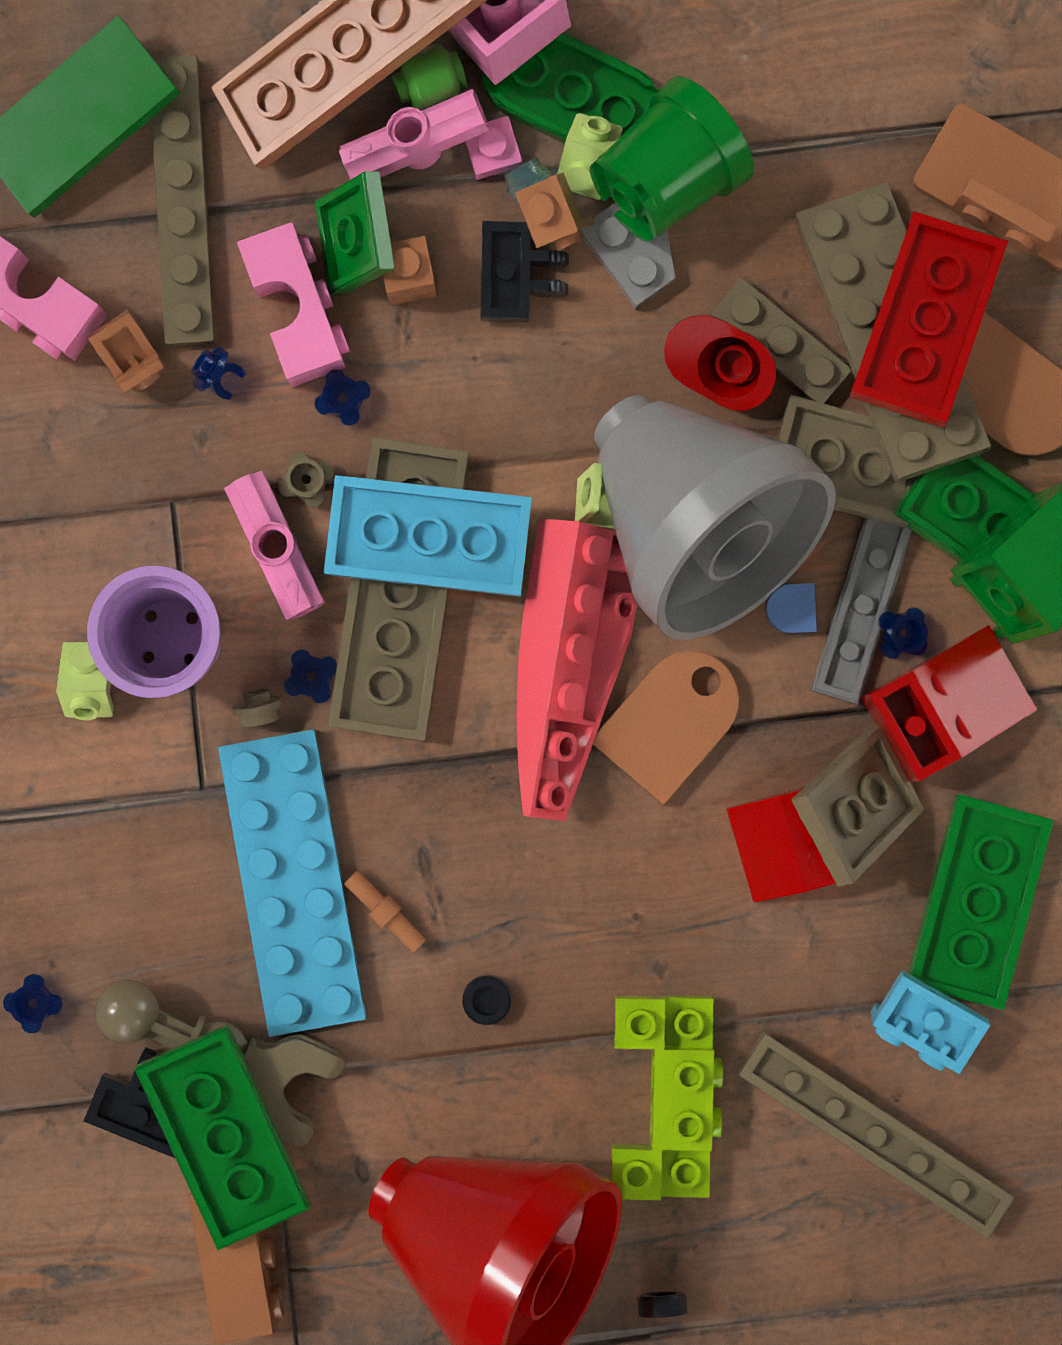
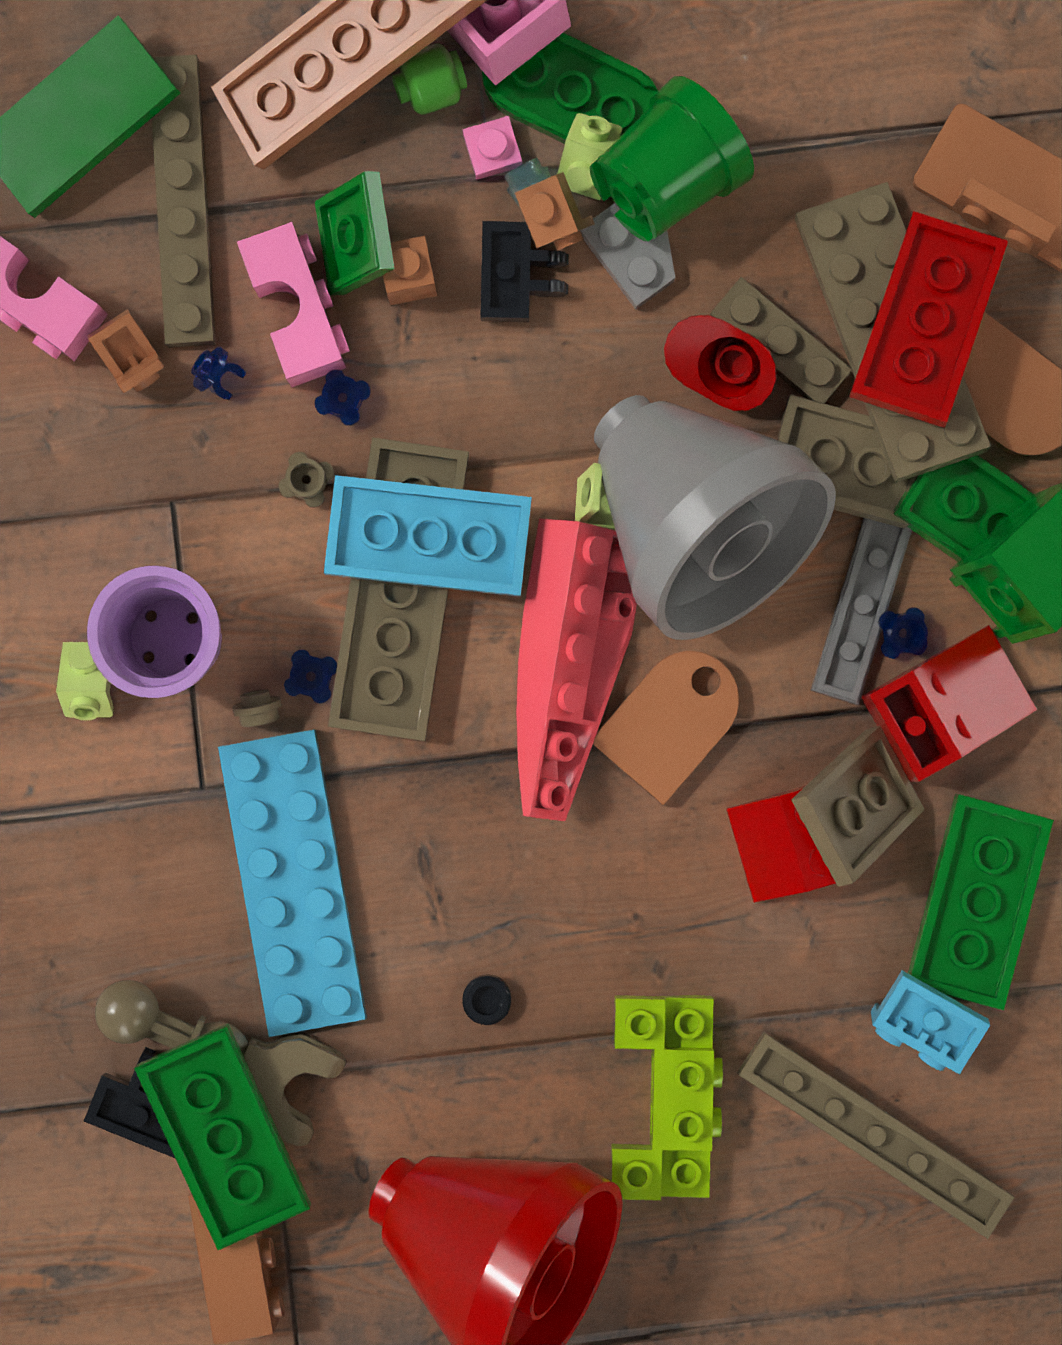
clear blue plate [3,974,63,1033] -> none
bright pink piece [224,470,325,621] -> none
bright pink piece [339,89,489,180] -> none
nougat bar [344,870,427,953] -> none
black tile [637,1291,688,1318] -> none
medium blue tile [765,583,817,634] -> none

